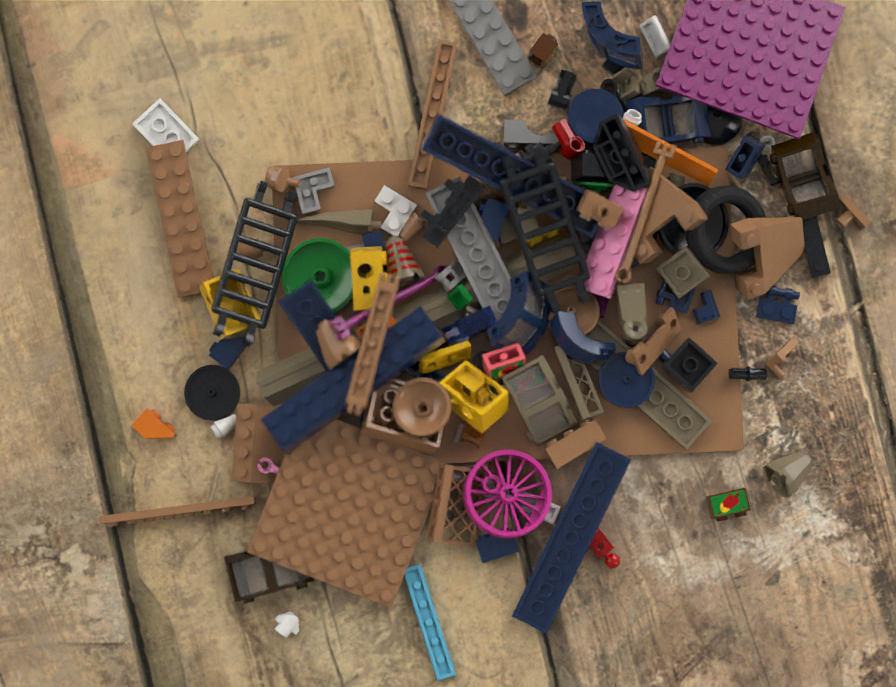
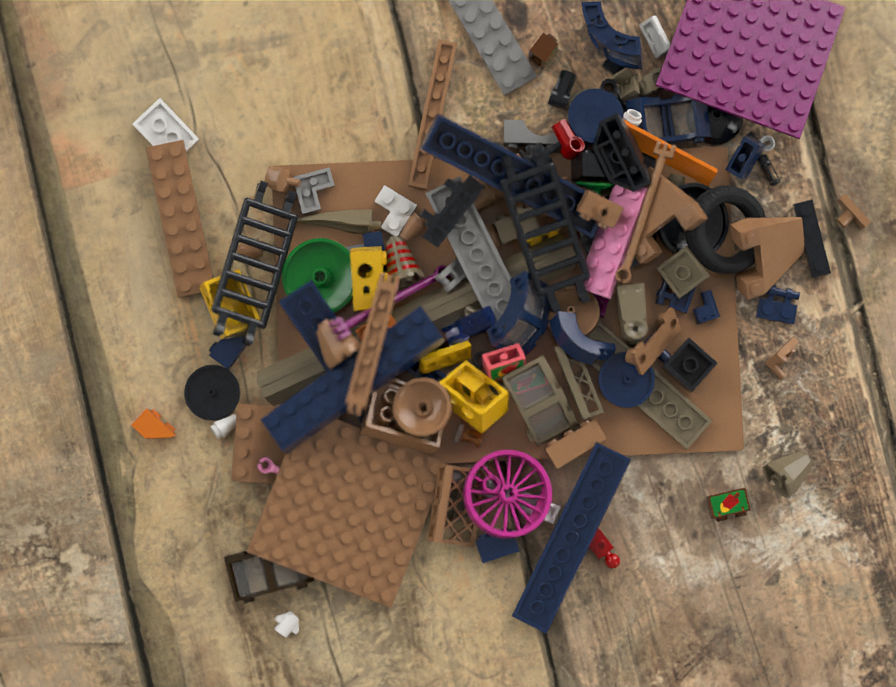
medium nougat plate [99,496,256,527] -> none
medium azure tile [404,564,456,681] -> none
green plate [447,284,473,311] -> none
dark blue slope [477,198,508,243] -> none
black axle [728,366,767,381] -> none
dark brown window [769,132,840,220] -> none

